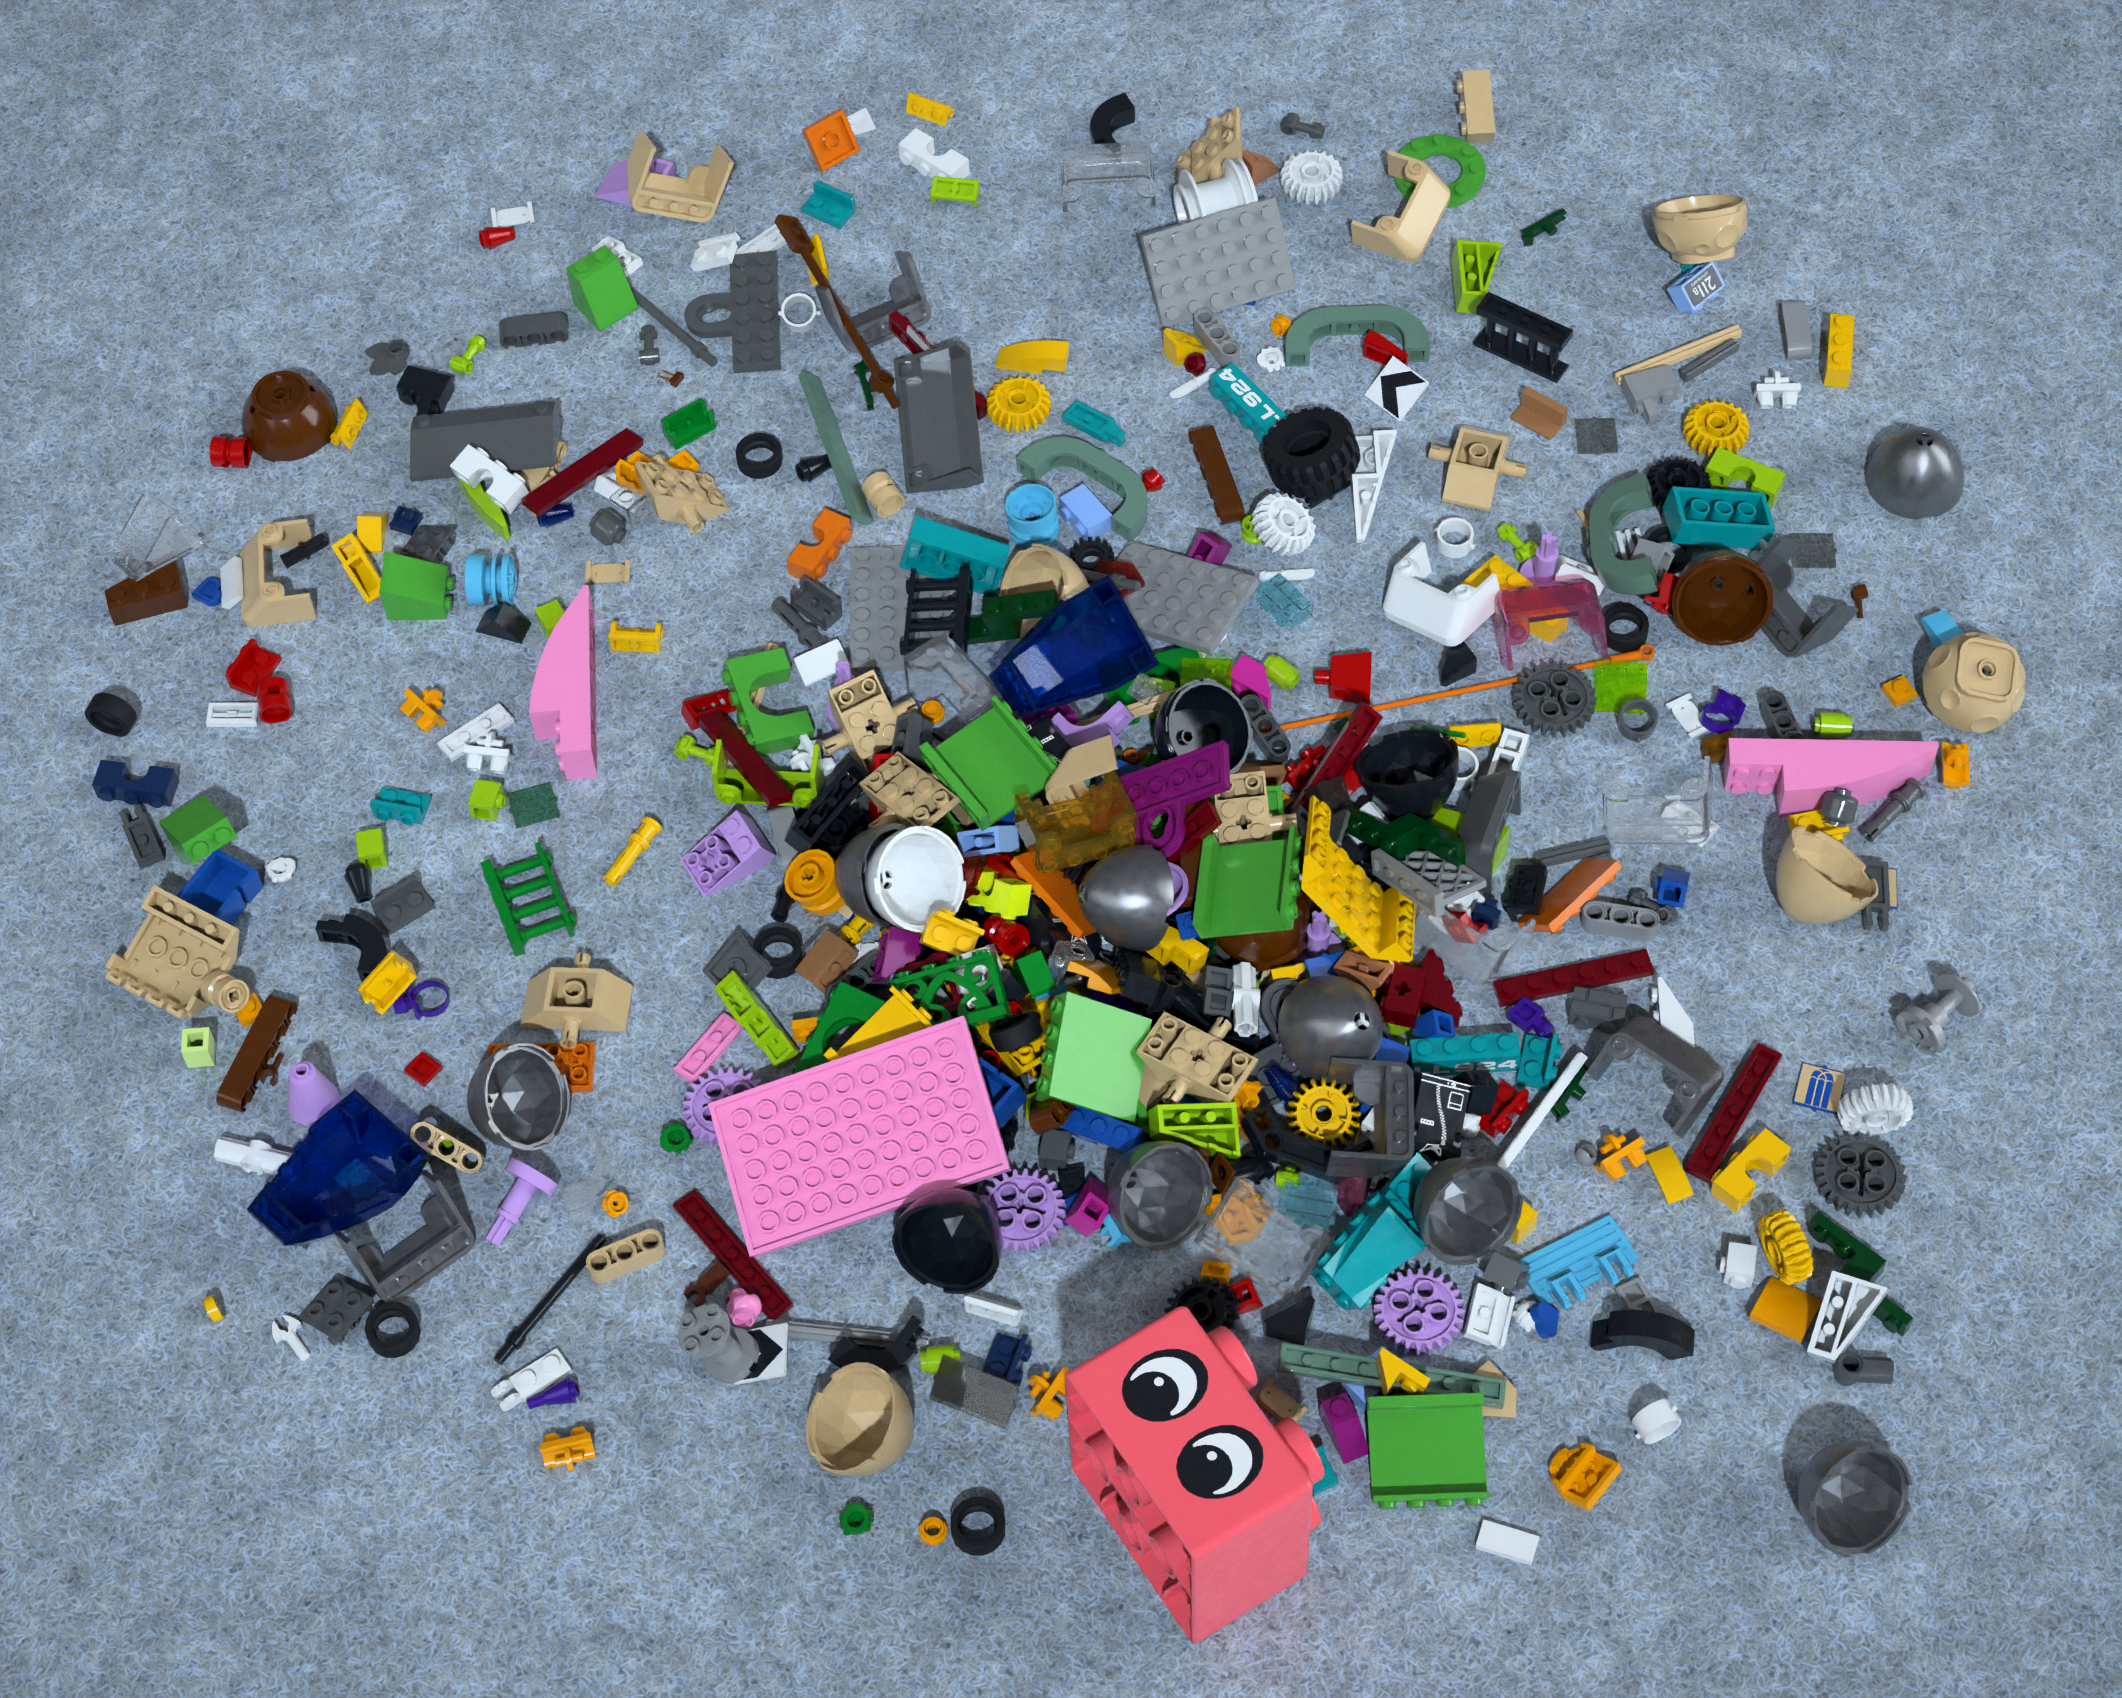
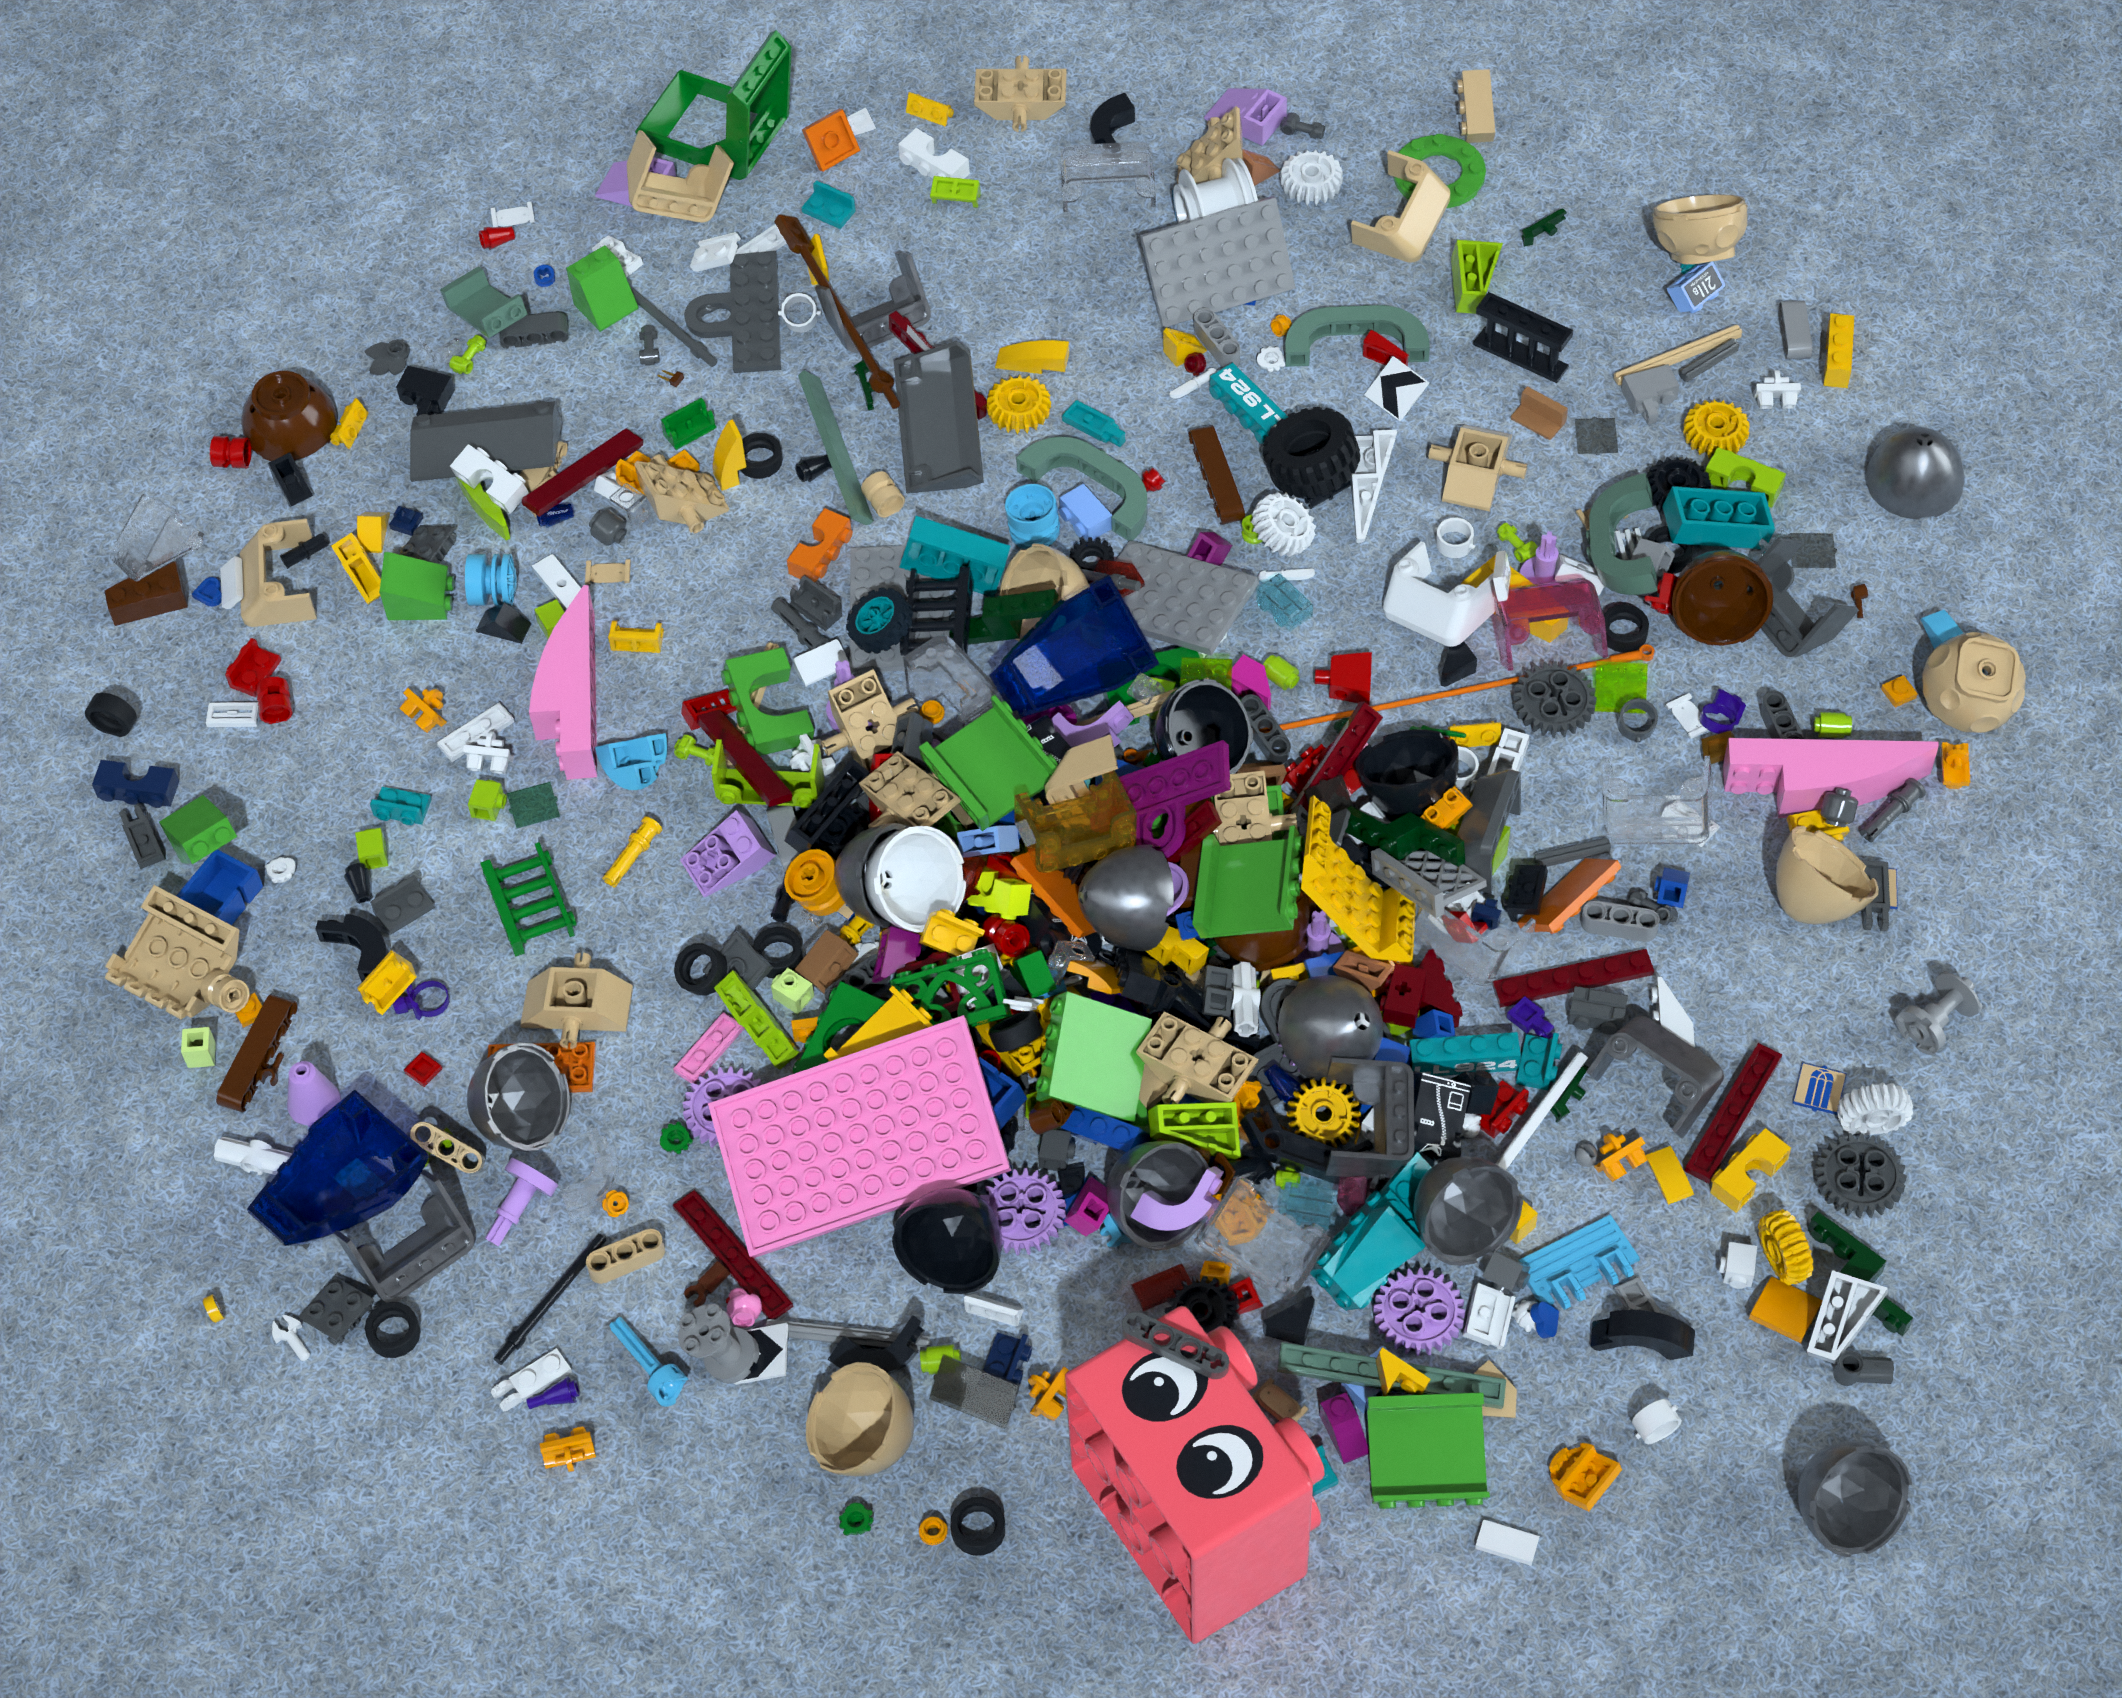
none -> black slope [268,452,313,507]
none -> sand green panel [440,266,528,338]
none -> white tile [532,554,581,611]
none -> blue bush [534,265,555,287]
none -> medium azure brick [595,733,667,790]
none -> medium azure piece [609,1317,689,1407]
none -> green window [635,30,792,180]
none -> black tyre [674,943,727,996]
none -> yellow slope [713,419,746,491]
none -> yellowish green brick [771,968,814,1015]
none -> black wheel [846,587,913,654]
none -> tan slope [974,55,1067,132]
none -> white piece [1003,996,1045,1011]
none -> dark grey beam [1122,1312,1230,1379]
none -> lavender arch [1130,1166,1224,1231]
none -> clear red tile [1131,1263,1192,1311]
none -> lavender slope [1204,88,1287,146]
none -> light orange hips [1420,786,1473,831]
none -> white tile [1493,550,1511,602]

